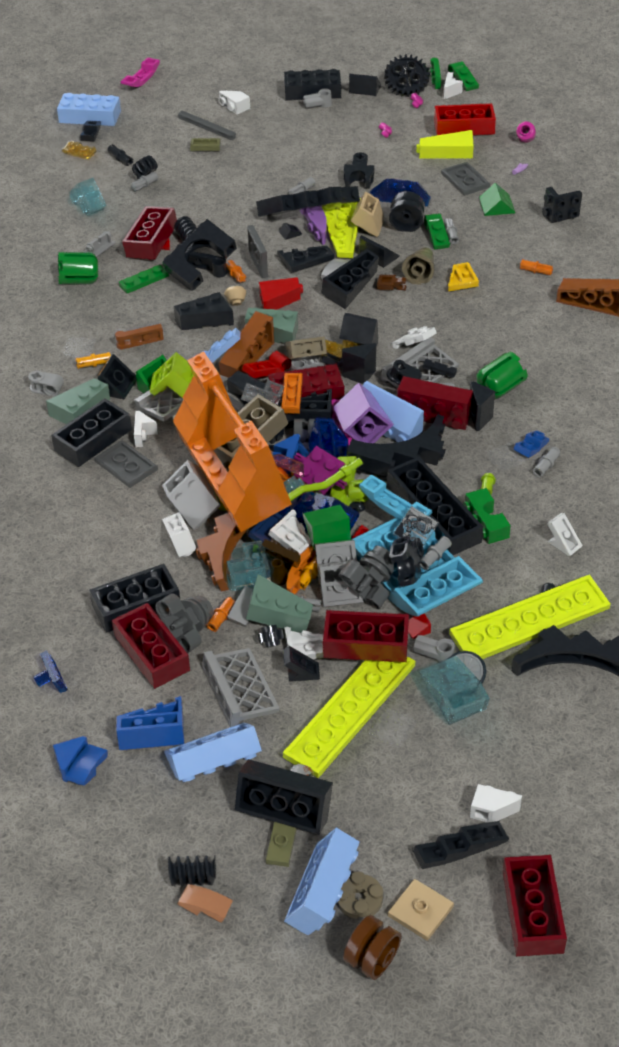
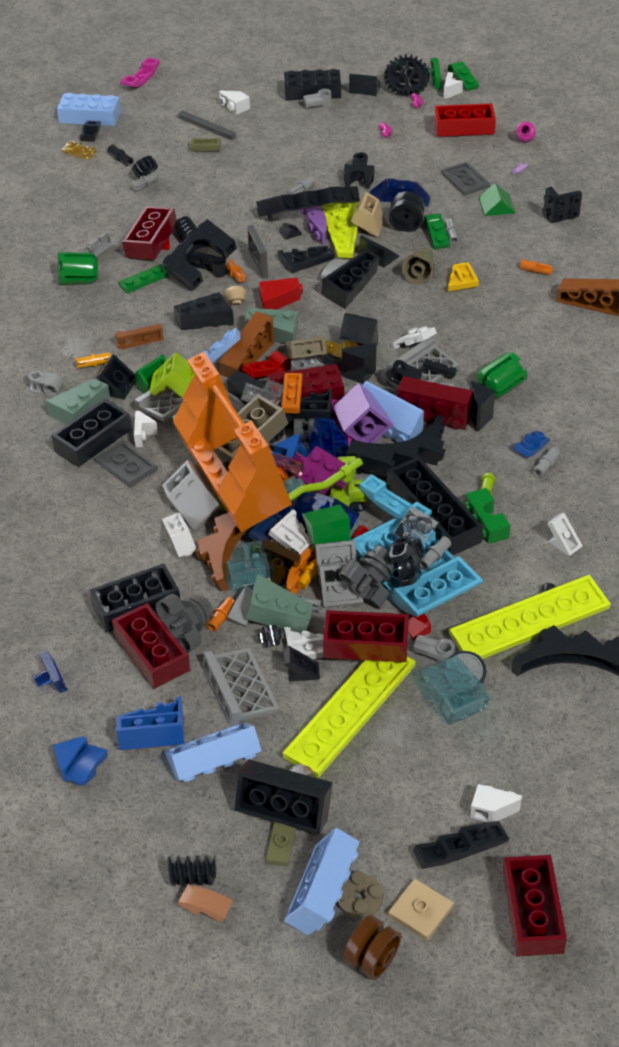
clear light blue brick [69,178,107,216] -> none
reddish brown plate [377,274,407,291] -> none
neon yellow slope [416,130,474,158] -> none

